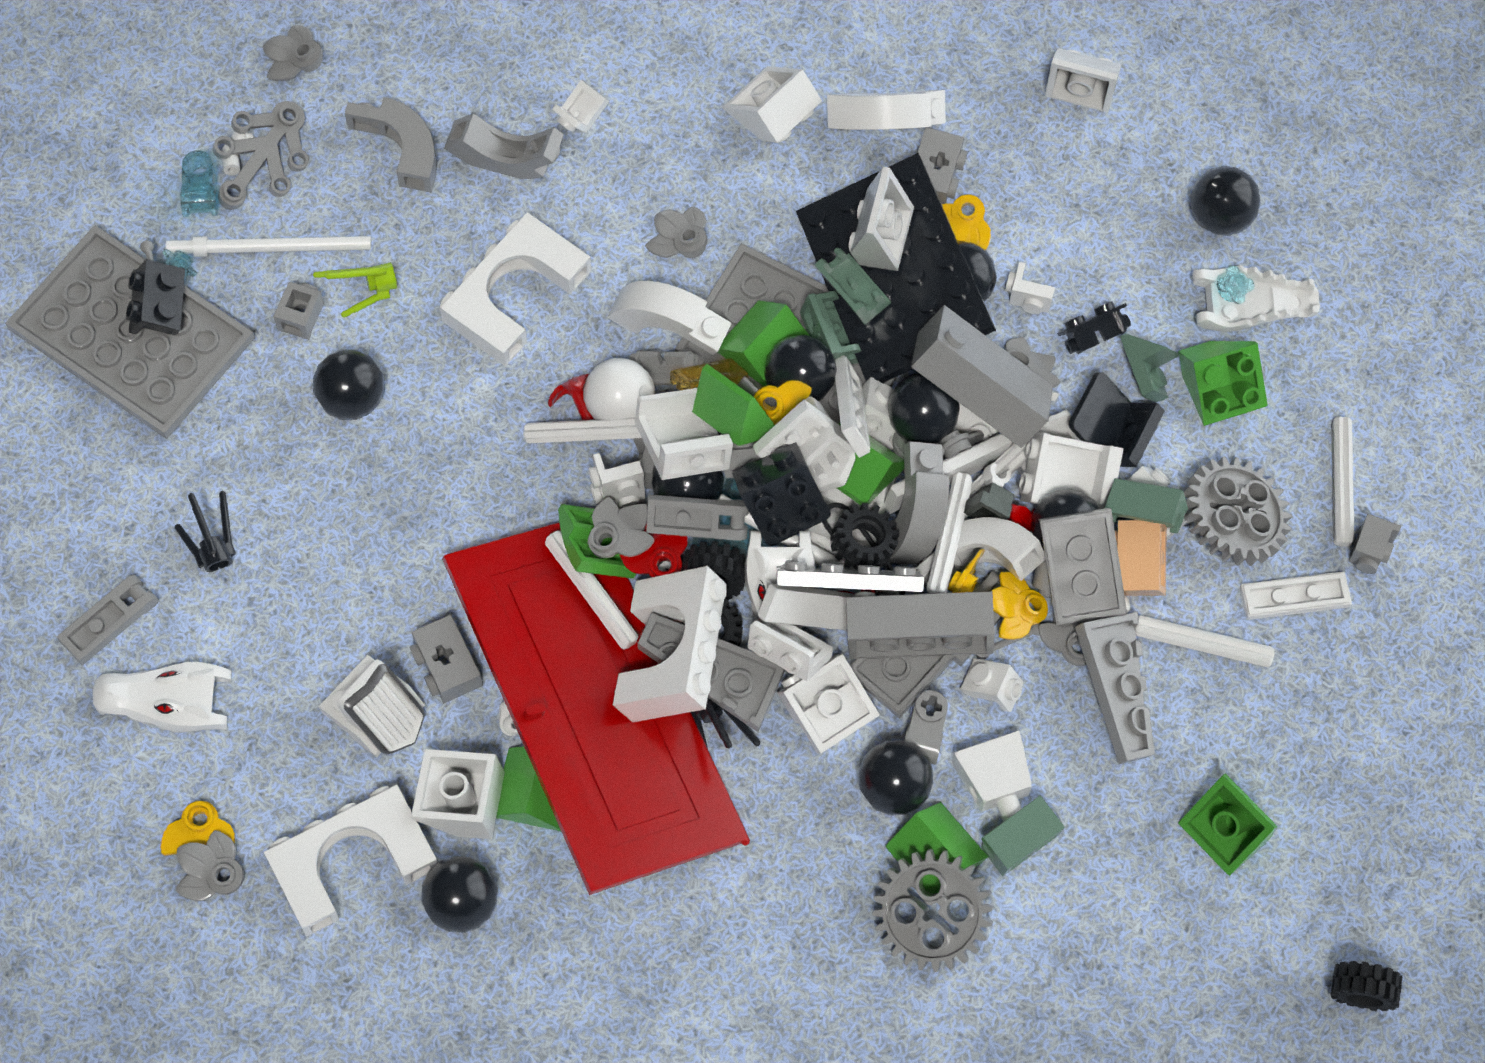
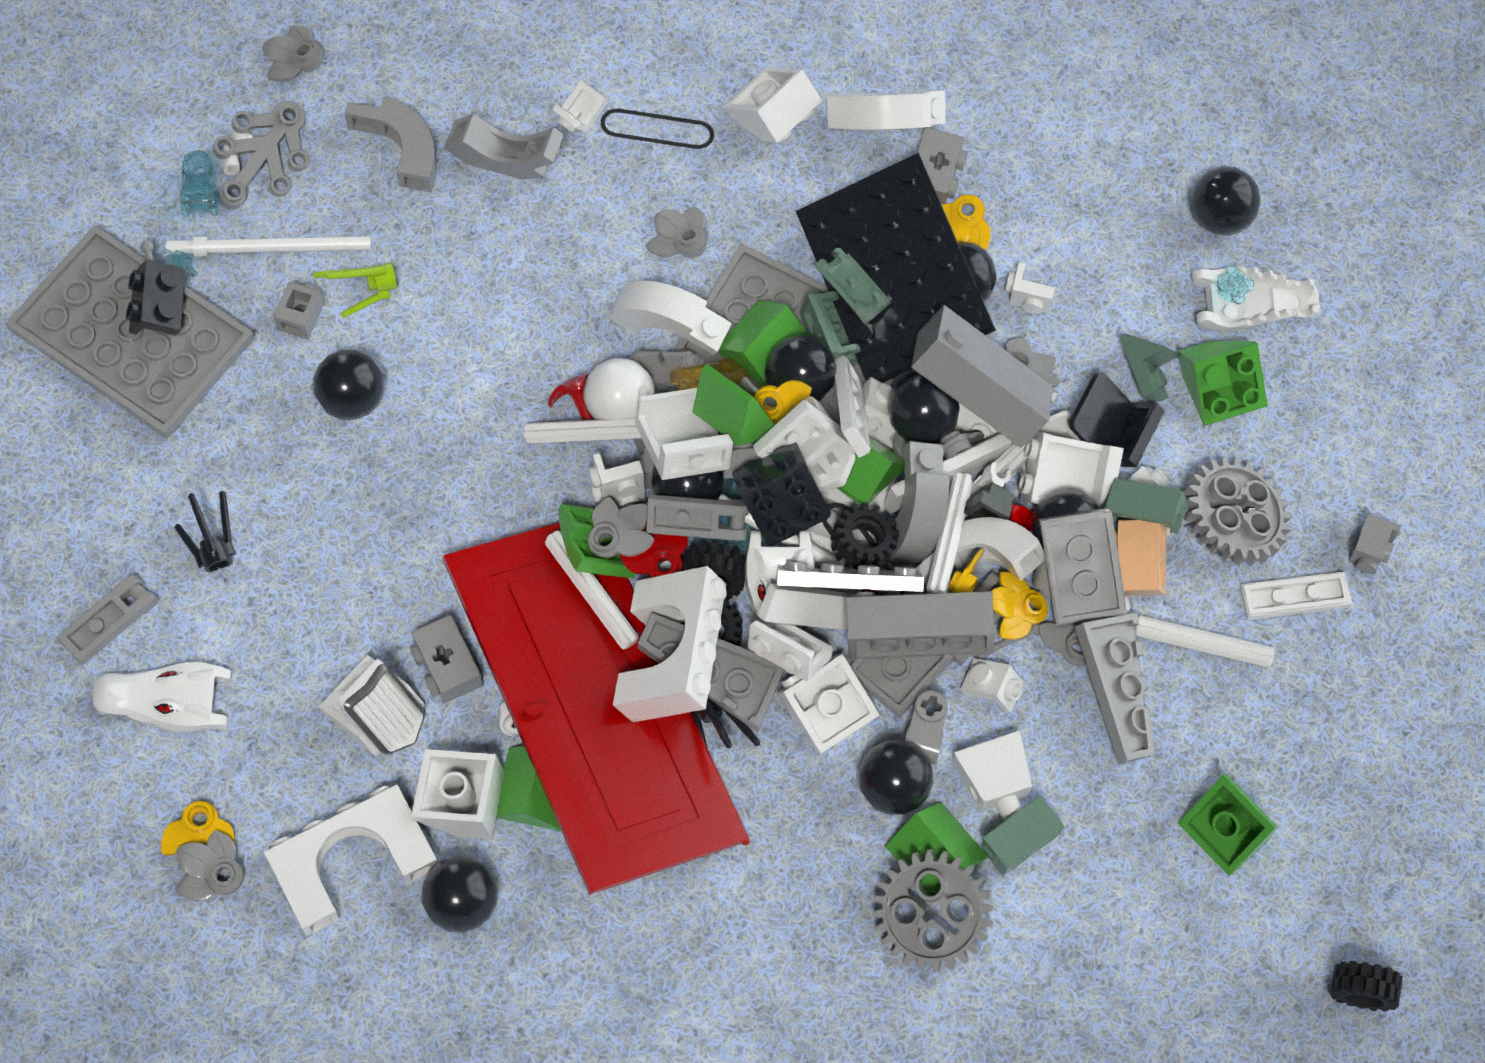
white arch [440,212,592,367] -> none
white slope [849,167,914,271] -> none
white slope [1045,48,1122,113] -> none
black hinge [1057,301,1131,354] -> none
white axle [1332,416,1354,547] -> none
none -> black piece [601,108,714,149]

